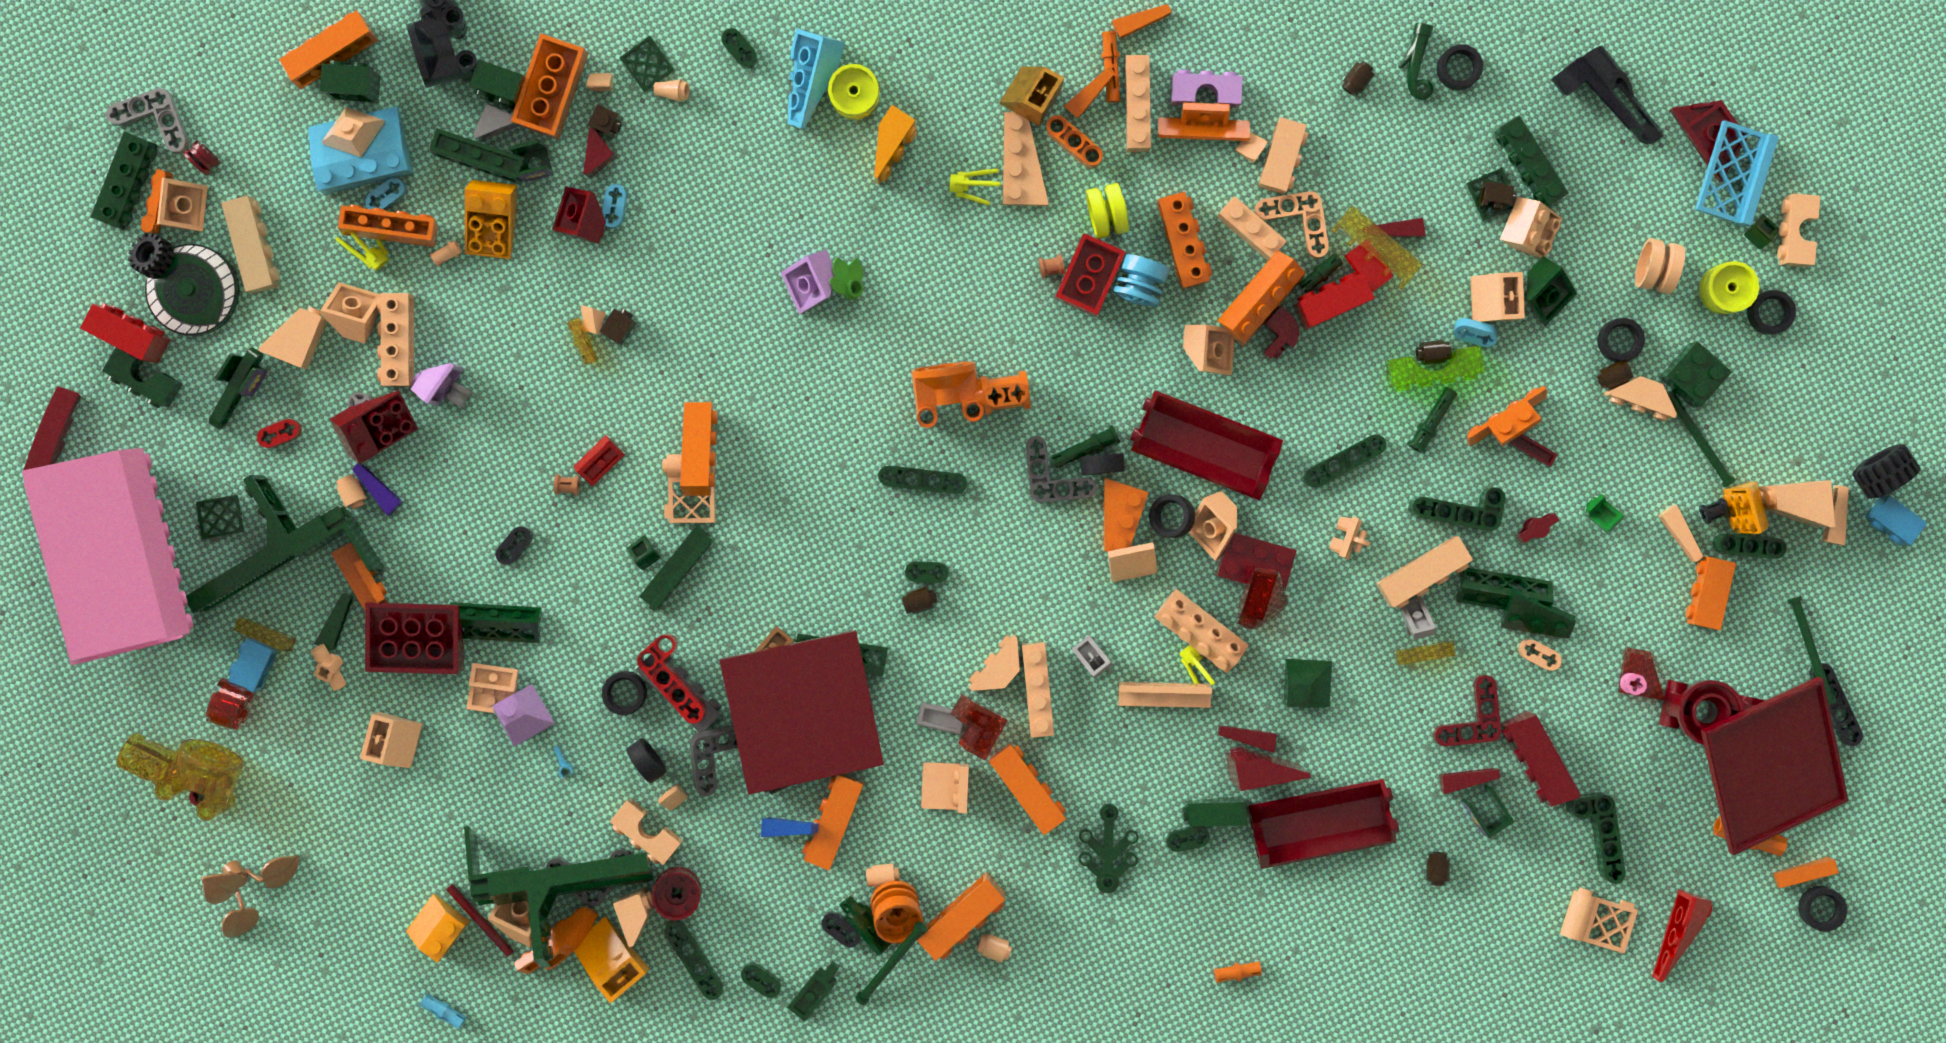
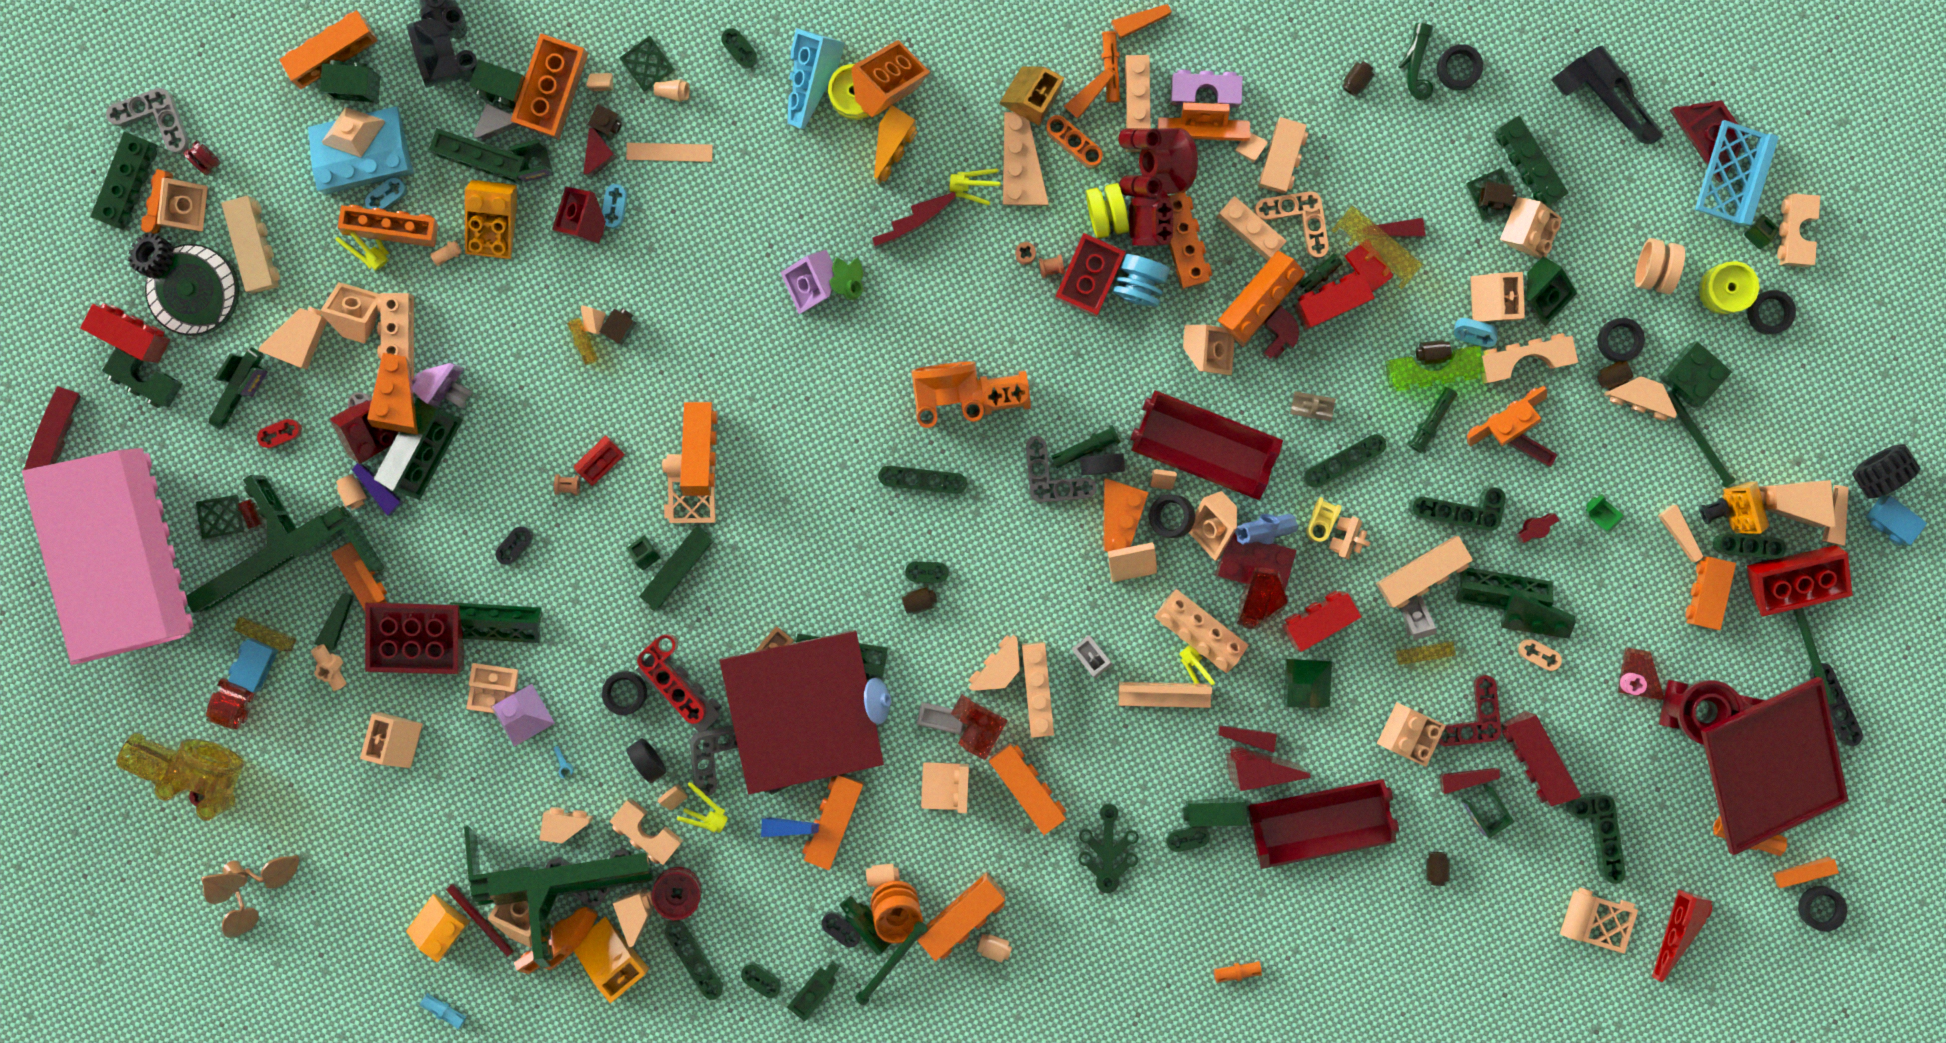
none -> clear red pin [237,499,262,529]
none -> orange wedge [367,353,418,435]
none -> dark green slope [374,397,463,500]
none -> light nougat slope [540,807,593,843]
none -> light nougat sticker [626,143,713,162]
none -> neon yellow plant [677,782,728,833]
none -> orange slope [851,40,930,117]
none -> light blue dish [864,678,891,724]
none -> dark red slope [872,192,956,249]
none -> nougat bush [1015,242,1036,265]
none -> dark red piece [1118,128,1198,246]
none -> light nougat slope [1150,469,1177,490]
none -> medium blue piece [1235,513,1298,545]
none -> red brick [1281,590,1362,652]
none -> dark tan hips [1290,391,1336,422]
none -> light yellow piece [1306,497,1342,542]
none -> light nougat slope [1377,702,1446,767]
none -> light nougat arch [1477,333,1578,384]
none -> red slope [1747,545,1853,617]

